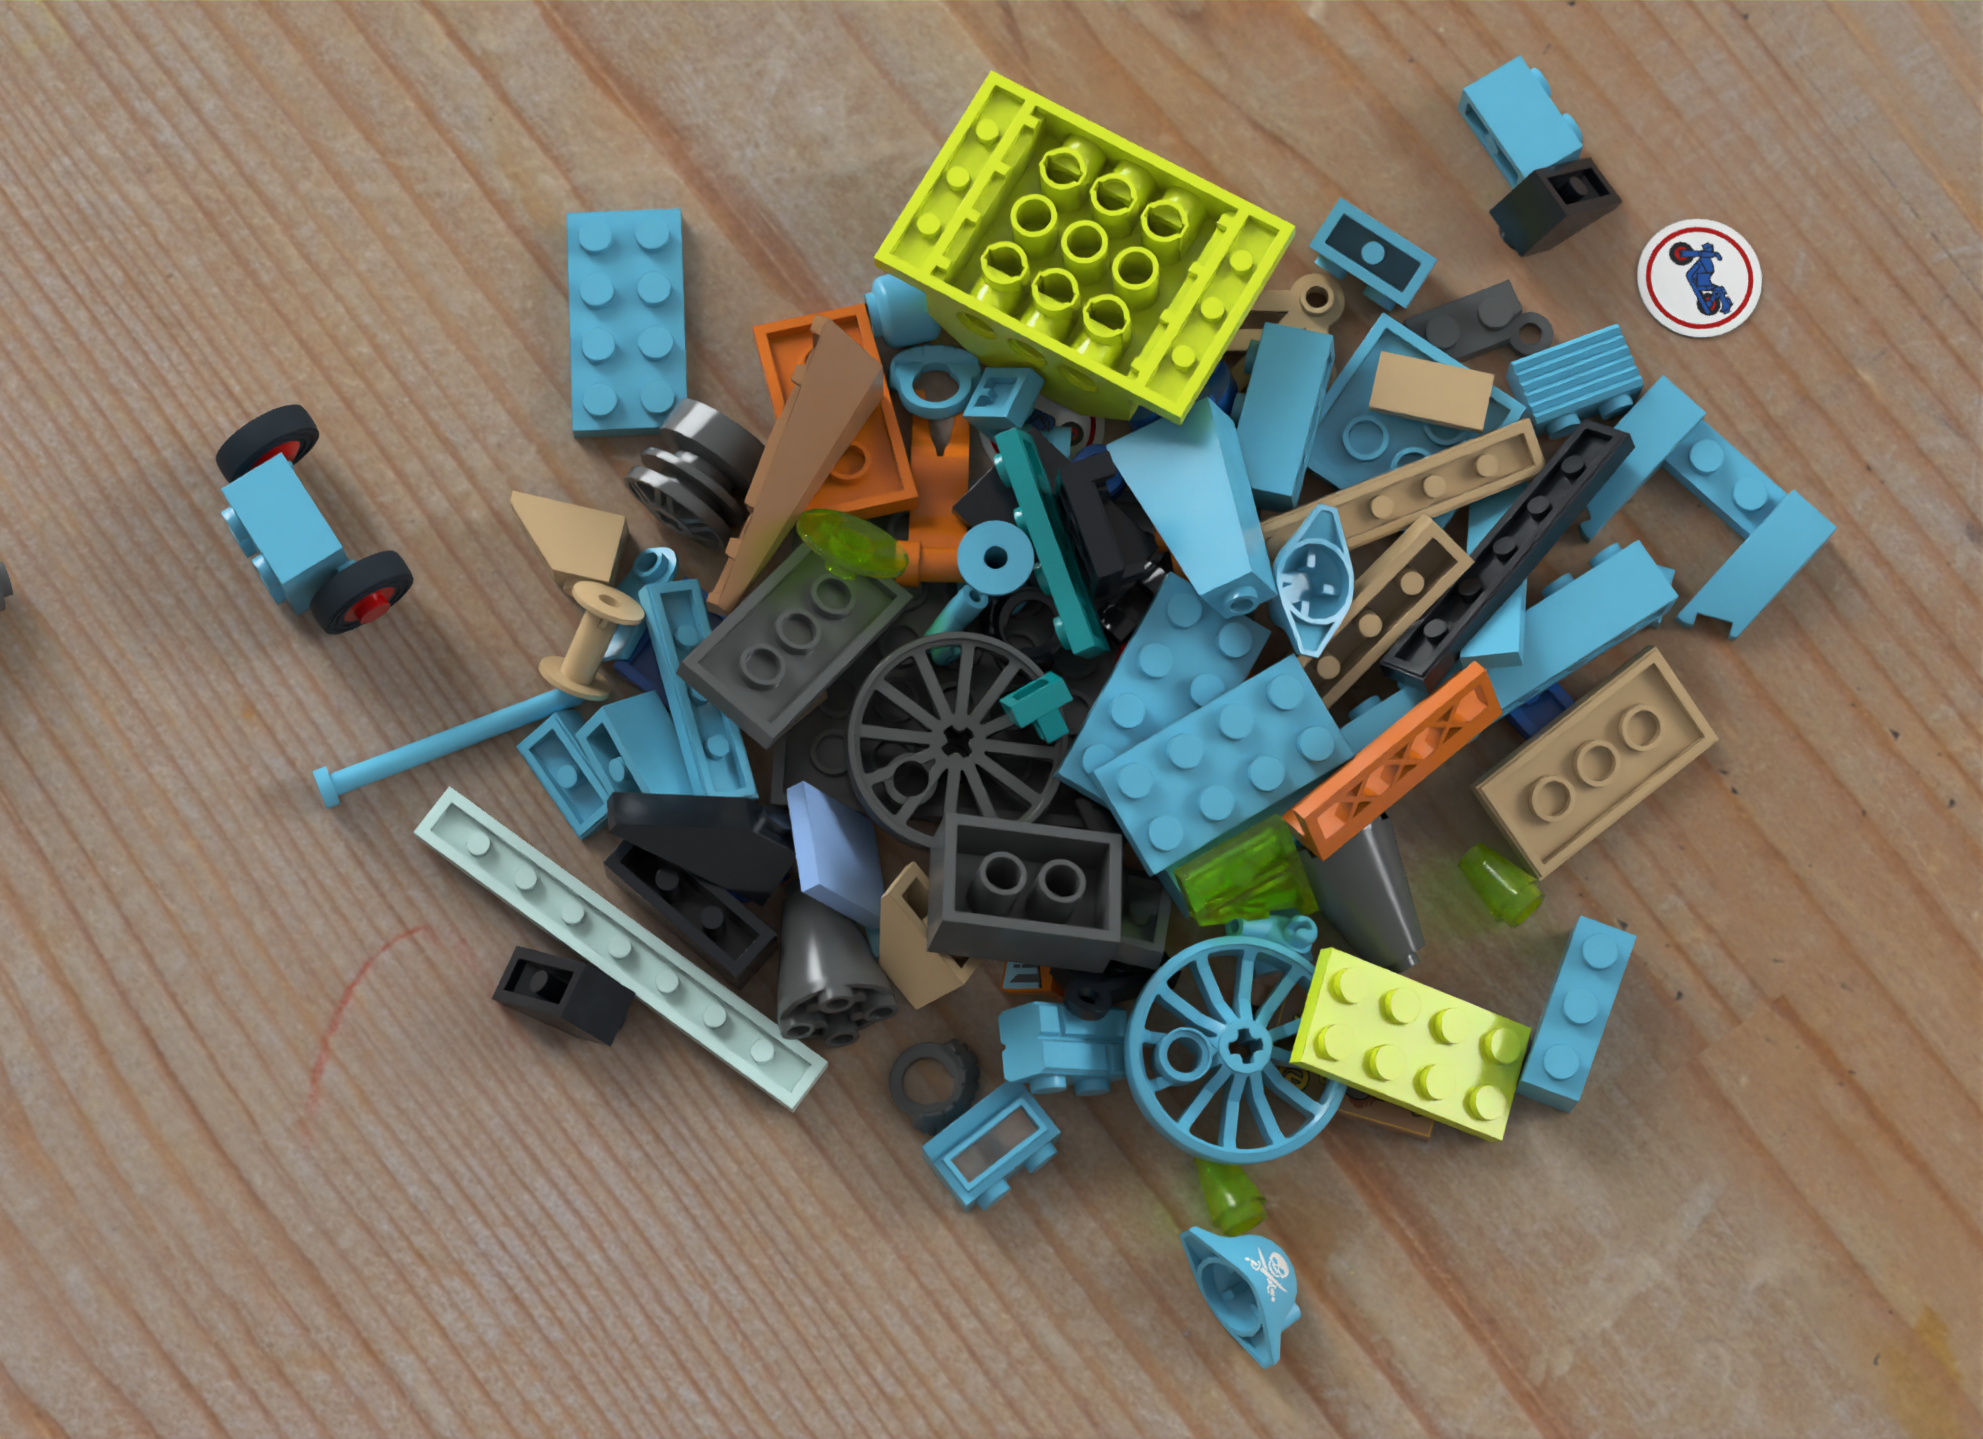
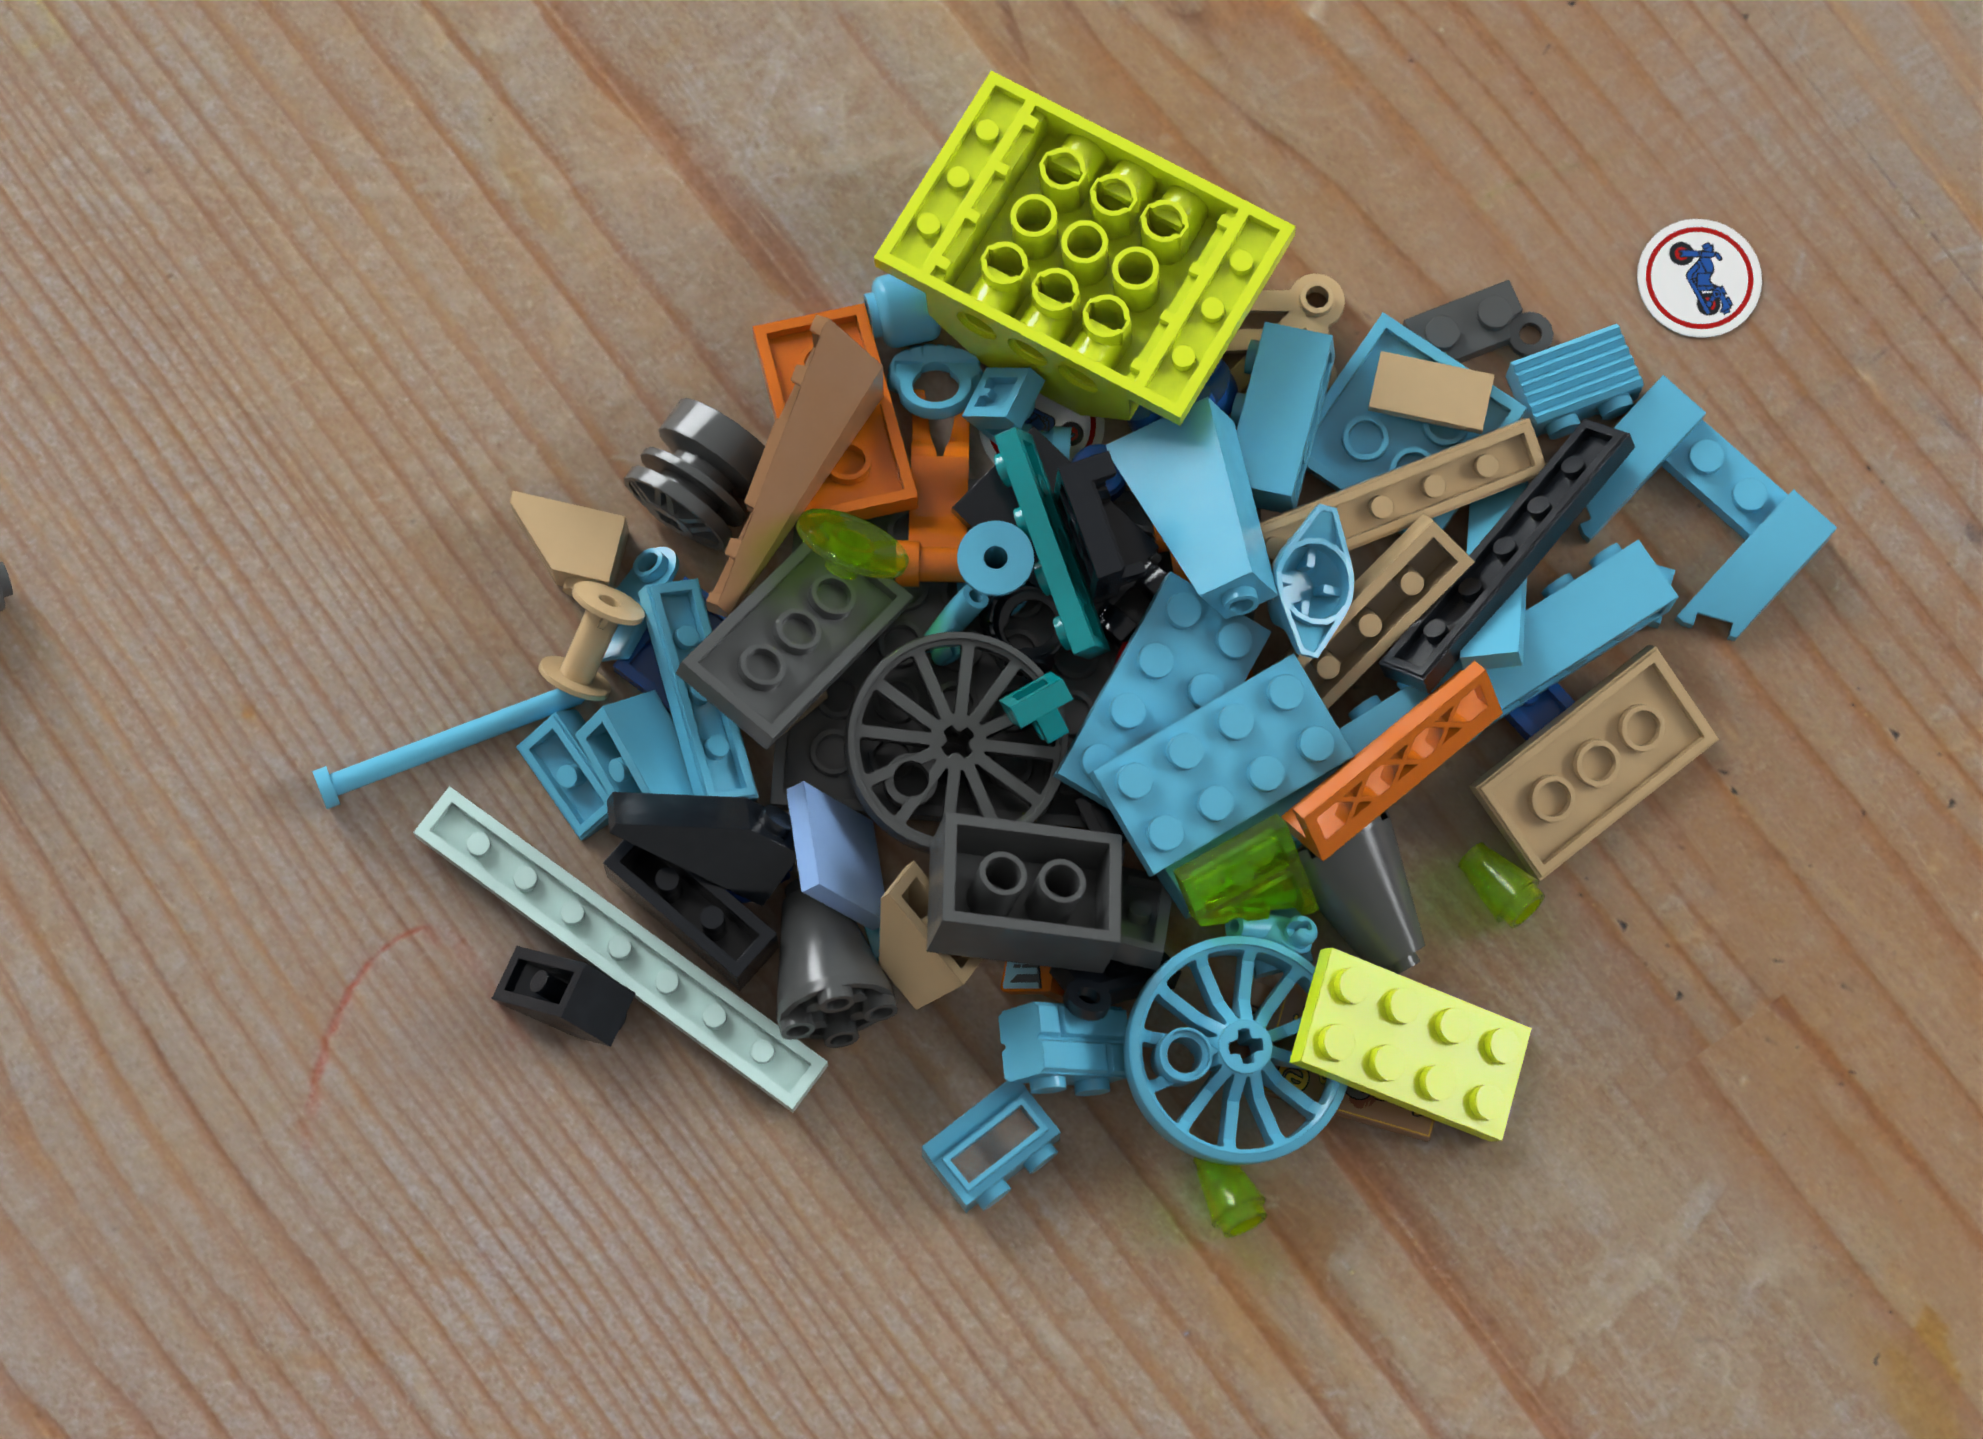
brick [216,404,413,635] -> none
medium azure plate [566,208,688,438] -> none
dark grey piece [889,1038,980,1136] -> none
medium azure hat [1179,1226,1301,1369] -> none
medium azure brick [1309,197,1438,312] -> none
medium azure brick [1457,55,1583,190] -> none
black slope [1489,157,1622,257] -> none
medium azure brick [1515,915,1637,1113] -> none

